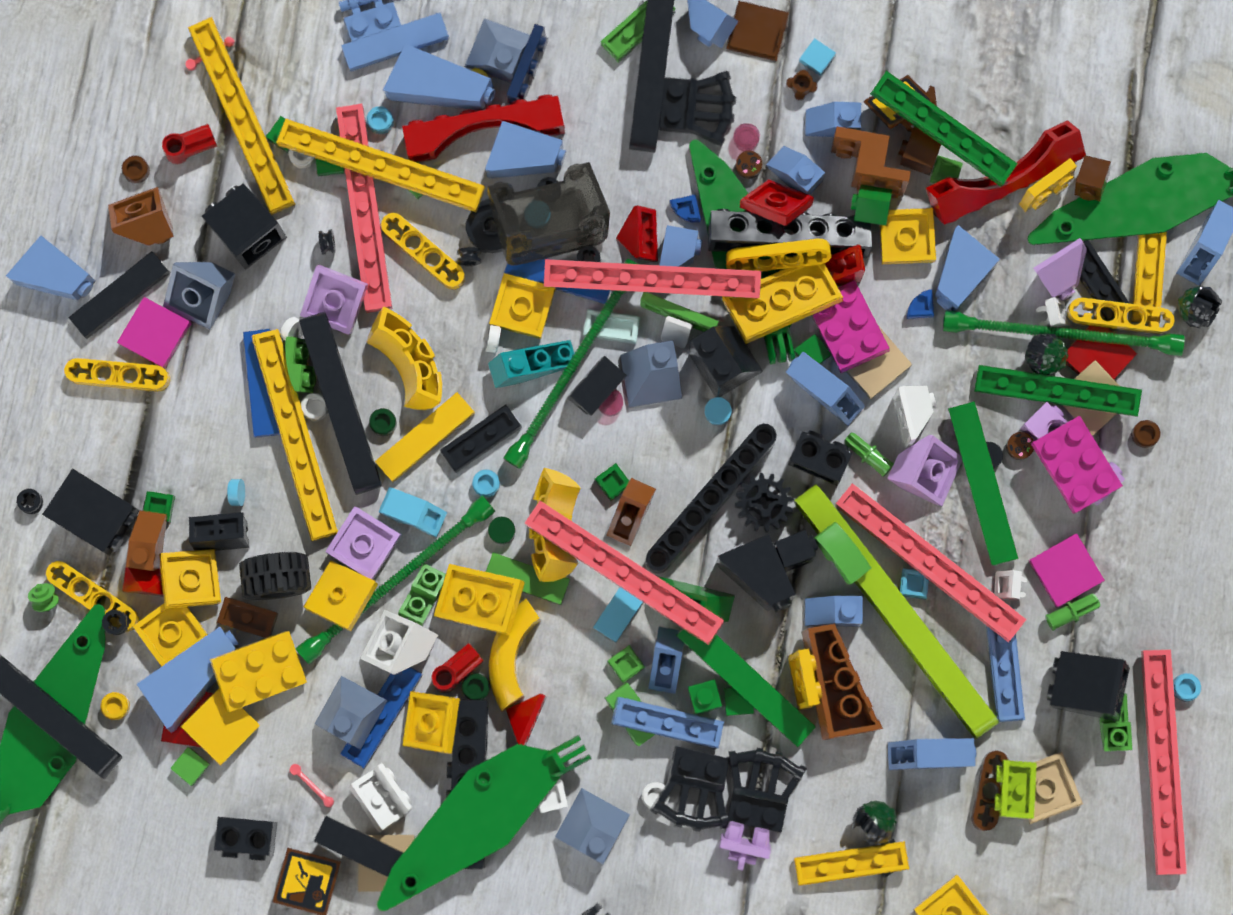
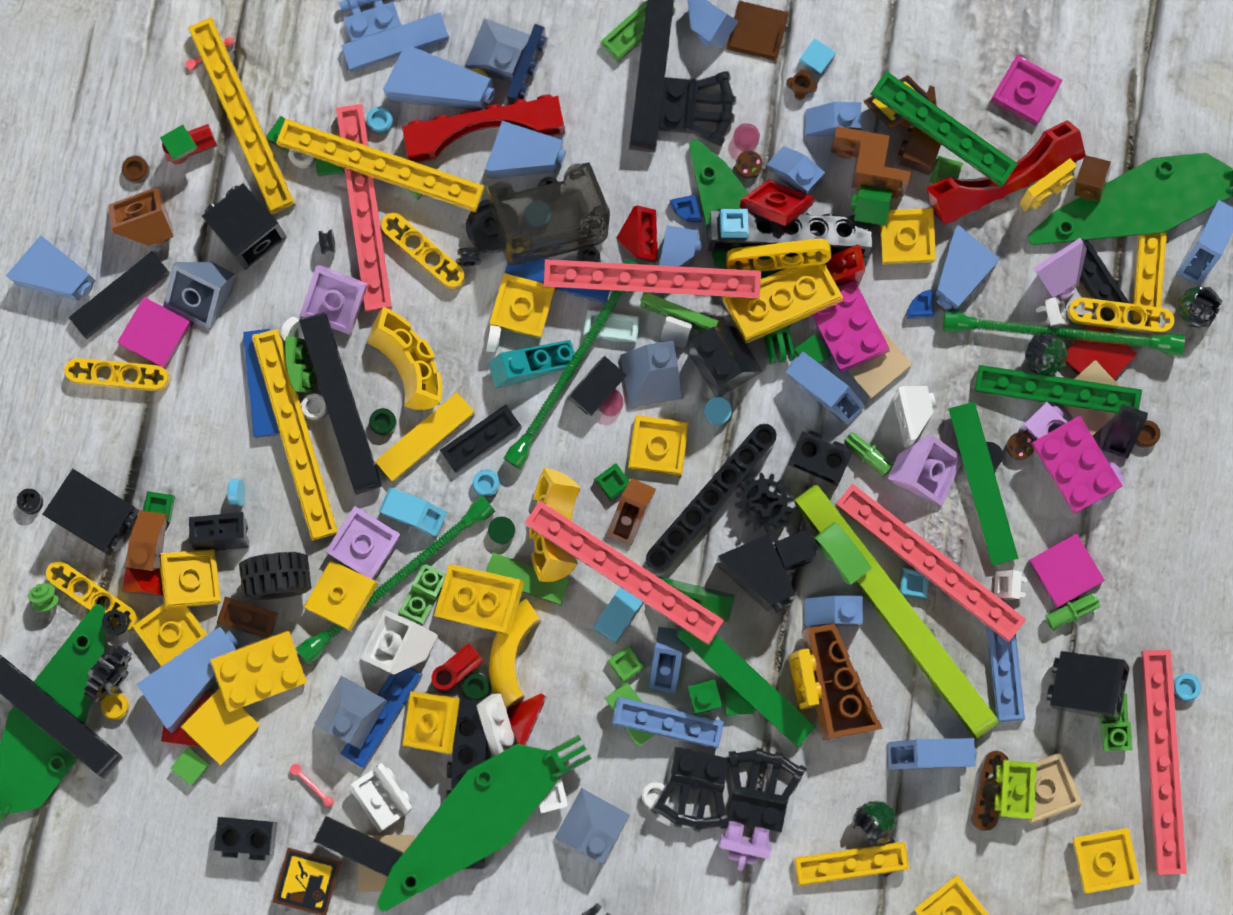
none -> black gear [84,646,132,703]
none -> green tile [160,124,198,162]
none -> white plate [476,694,516,756]
none -> yellow tile [628,415,689,476]
none -> medium azure tile [720,209,749,238]
none -> dark pink tile [990,55,1063,126]
none -> yellow plate [1072,828,1141,894]
none -> black tile [1102,404,1148,459]

